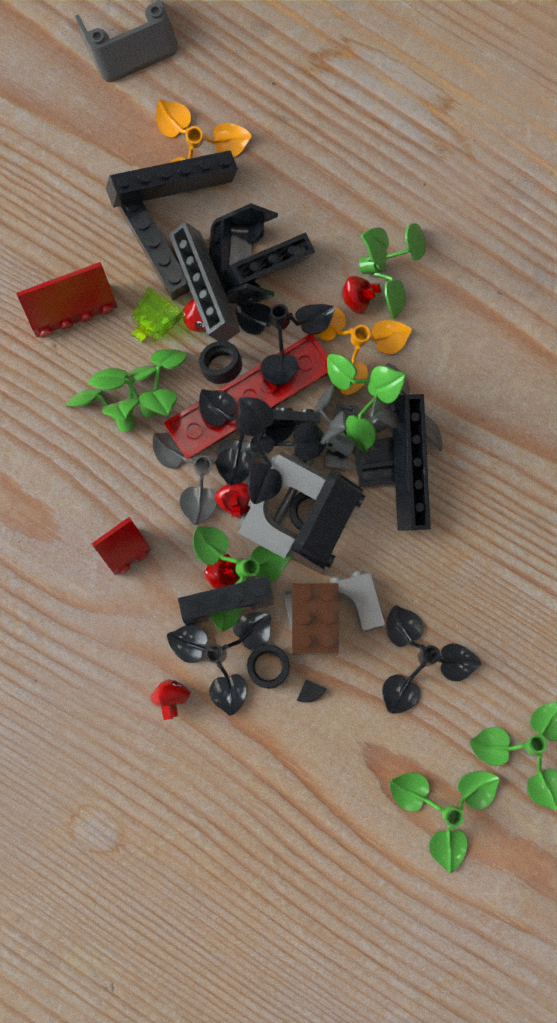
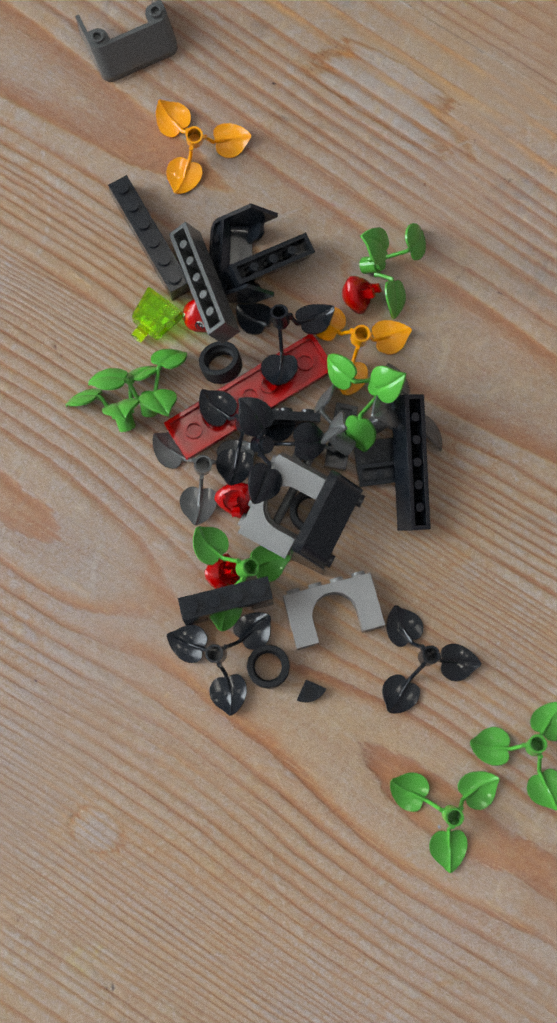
red slope [16,262,117,337] -> none
red slope [91,517,152,575] -> none
black brick [106,150,238,208] -> none
red piece [151,679,191,720] -> none
reddish brown brick [292,583,339,655] -> none

